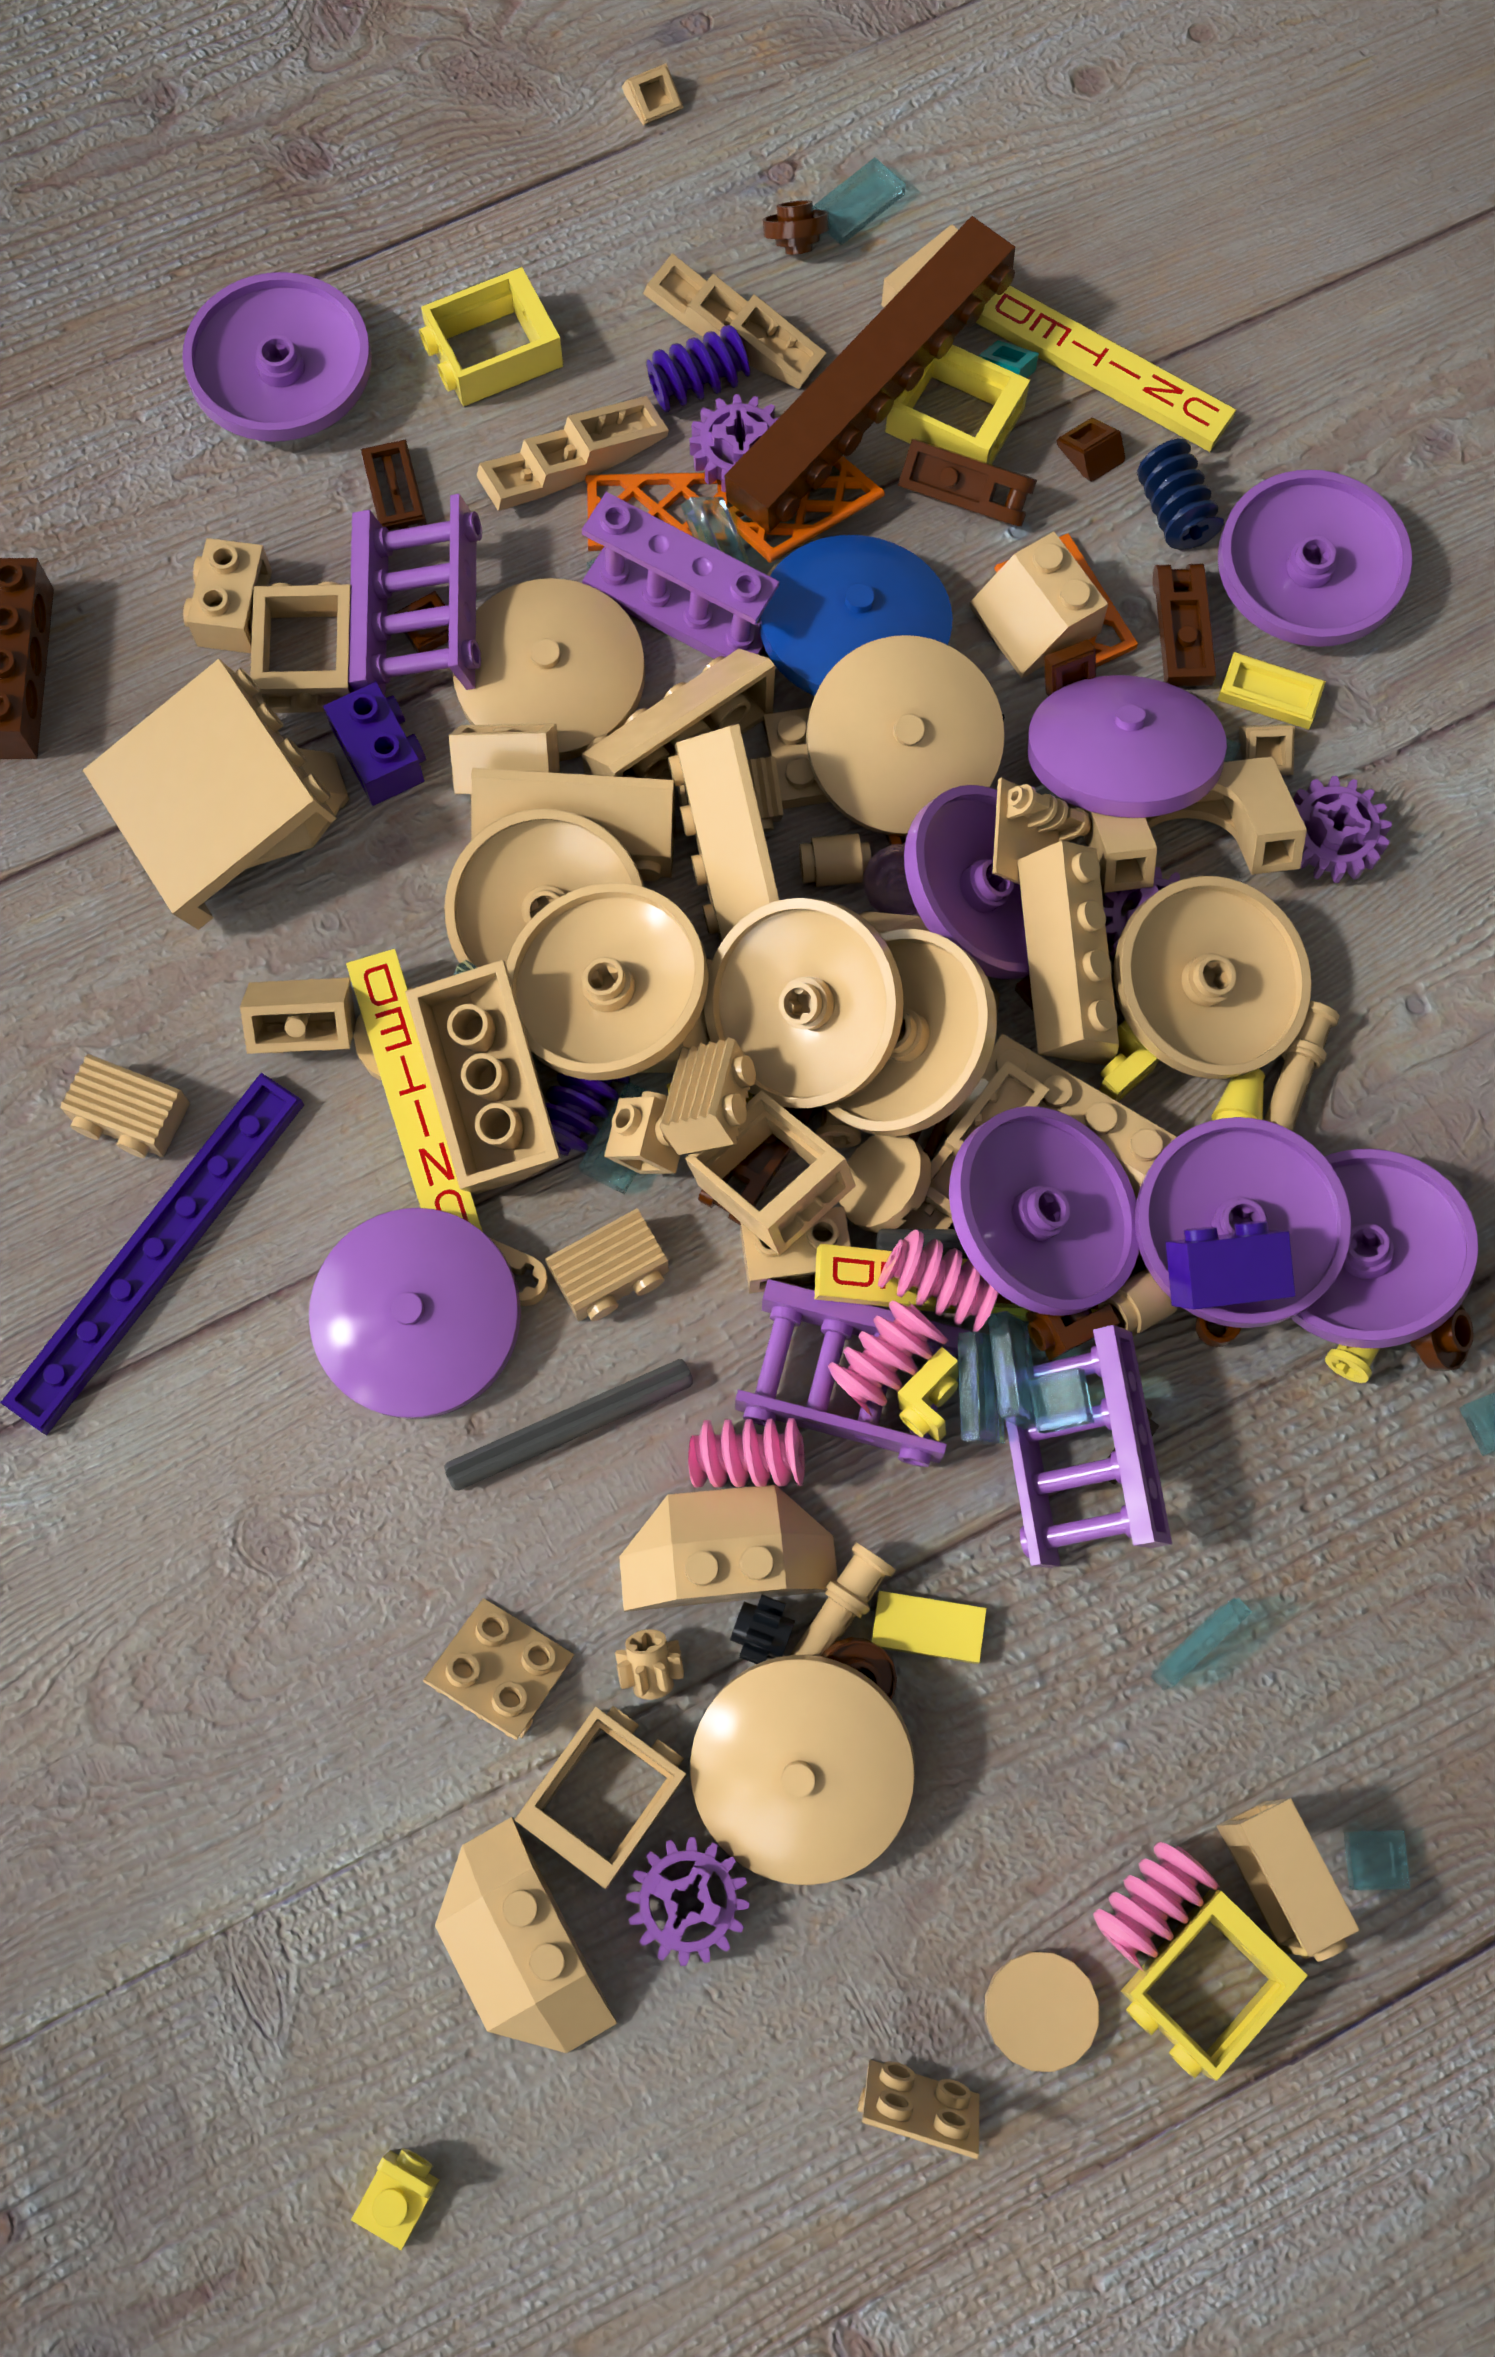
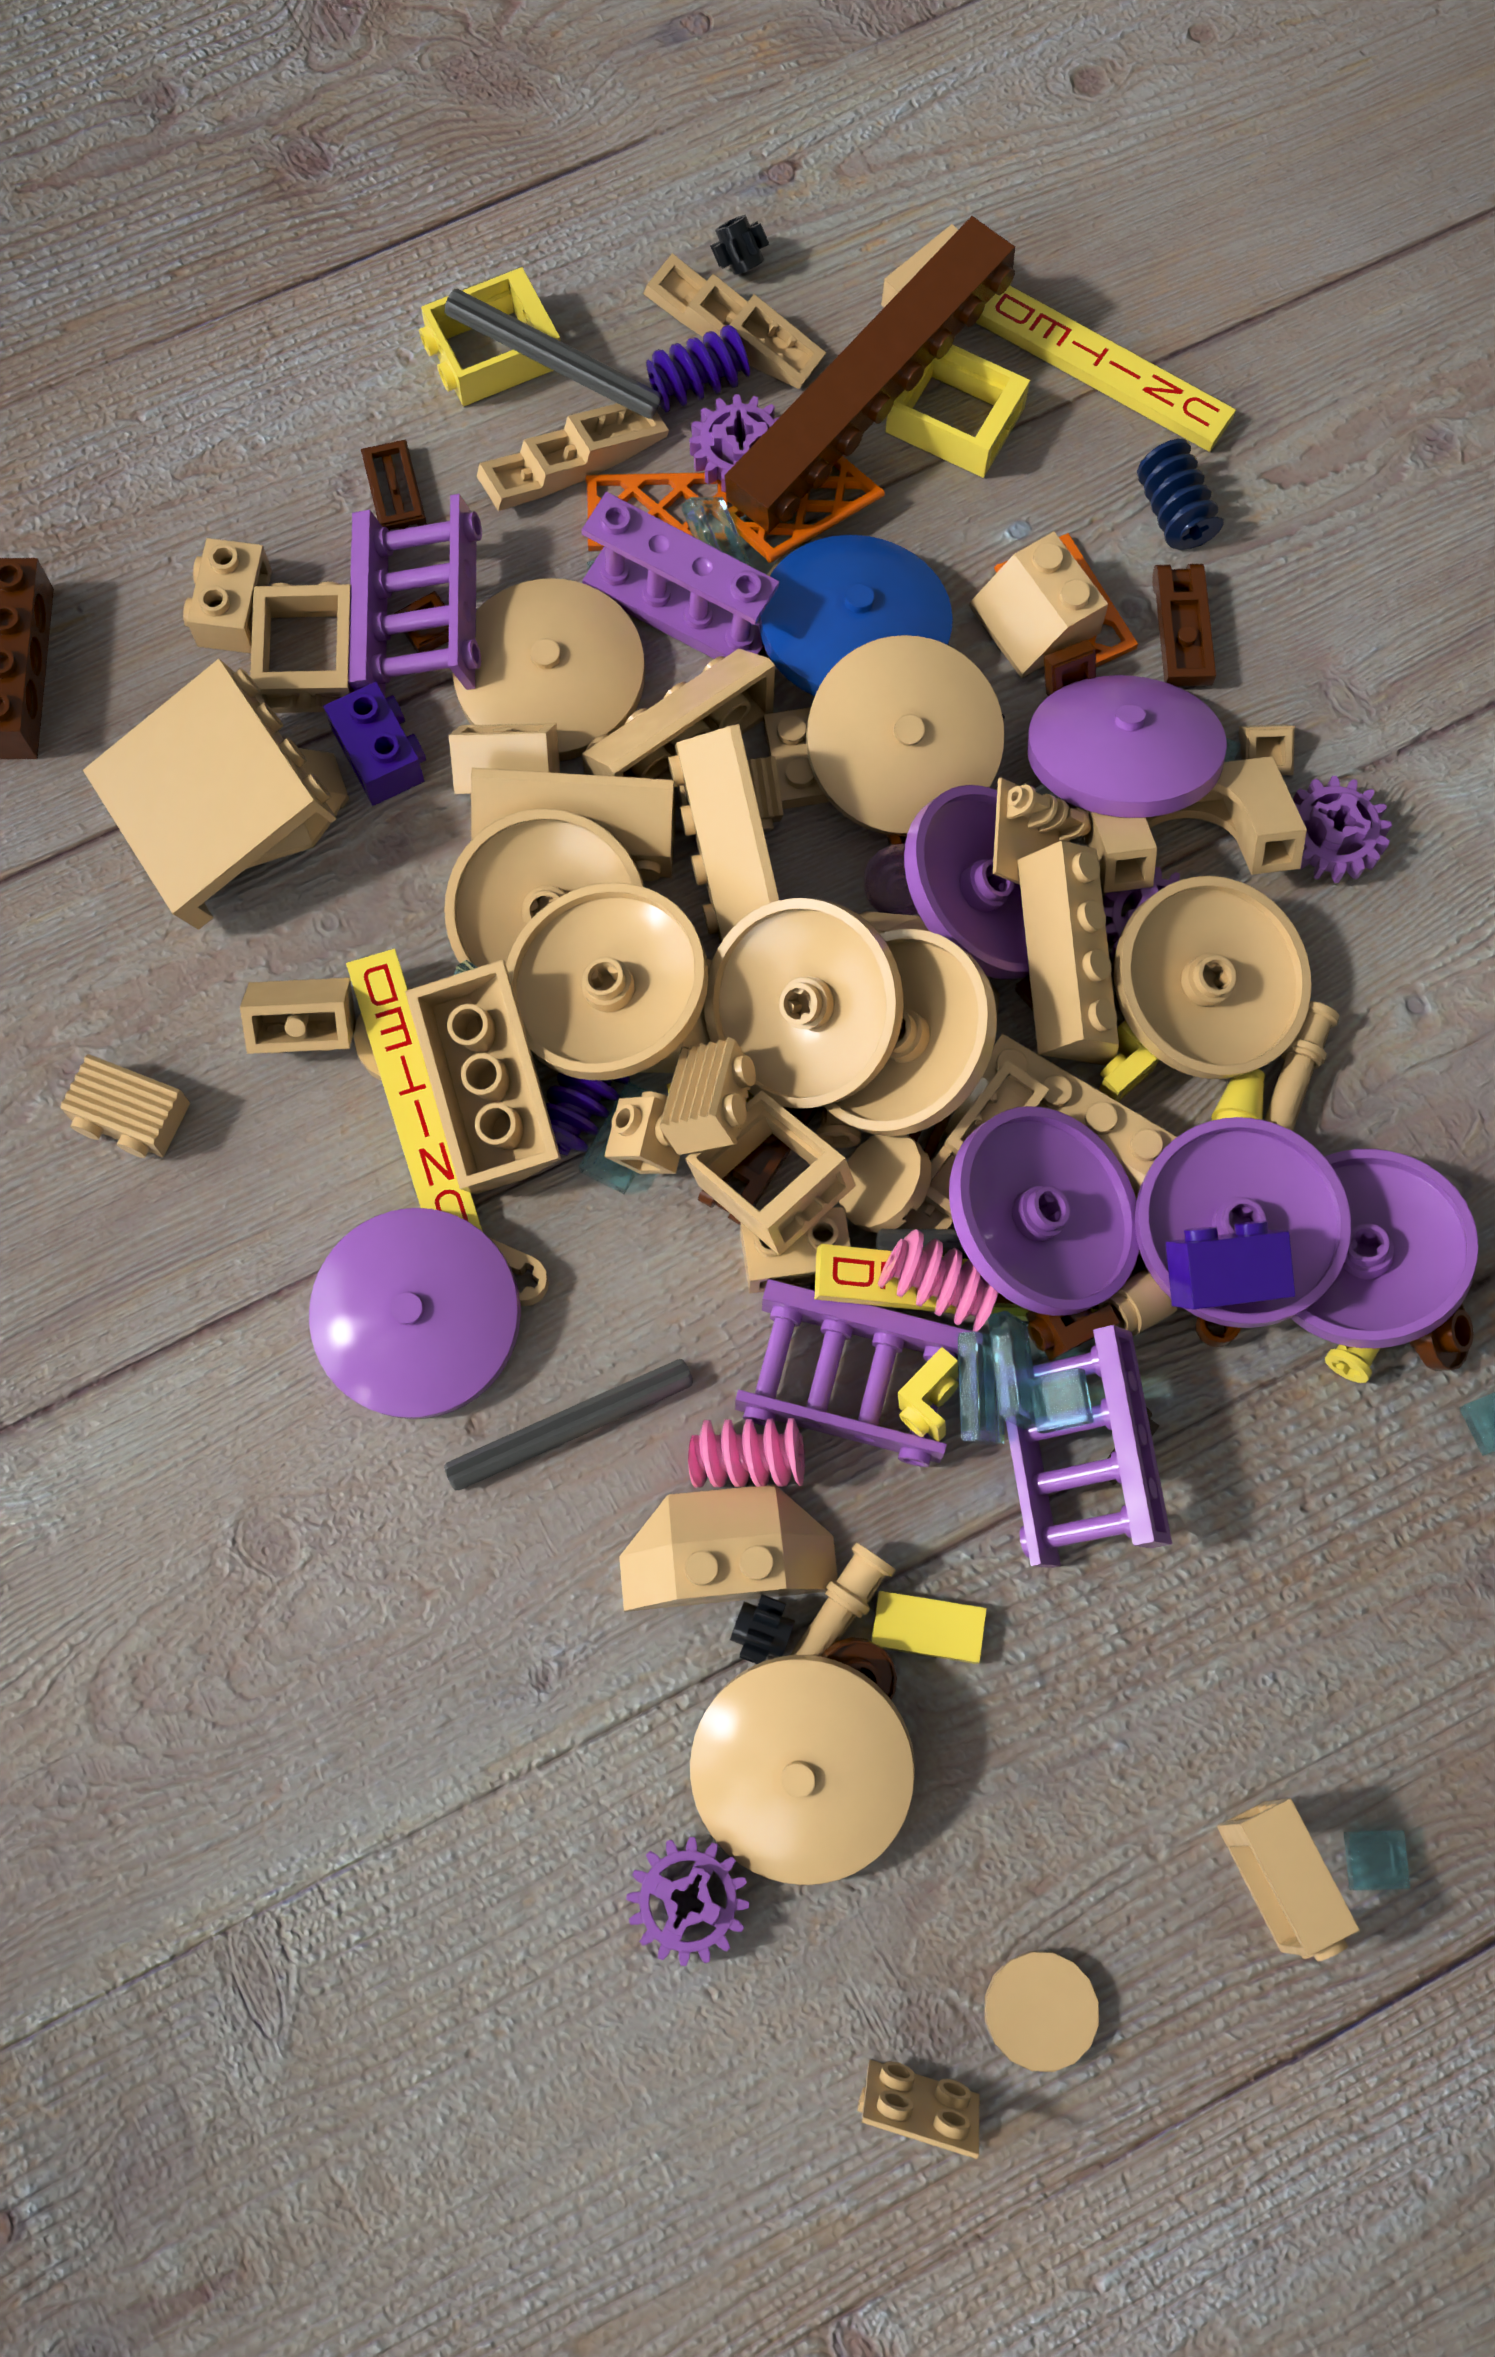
dark purple tile [0,1073,304,1436] -> none
medium lavender dish [182,272,372,442] -> none
light yellow bracket [351,2148,440,2250] -> none
tan hinge [423,1598,575,1740] -> none
tan wedge [435,1817,617,2053] -> none
tan window [515,1706,687,1889] -> none
tan brick [545,1208,669,1321] -> none
tan gear [615,1629,684,1700] -> none
tan slope [622,63,684,125] -> none
reddish brown plate [763,200,830,255] -> none
tan brick [799,833,872,887] -> none
clear light blue tile [813,157,906,245] -> none
bright pink piece [828,1300,949,1417] -> none
reddish brown plate [898,439,1037,527] -> none
teal plate [979,340,1039,378] -> none
reddish brown slope [1056,418,1125,482] -> none
bright pink piece [1093,1842,1220,1971] -> none
light yellow window [1121,1890,1308,2081] -> none
clear light blue tile [1151,1597,1252,1691] -> none
light yellow tile [1217,652,1326,730] -> none
medium lavender dish [1218,470,1412,647] -> none
none -> dark grey axle [445,289,662,419]
none -> black gear [710,215,769,275]

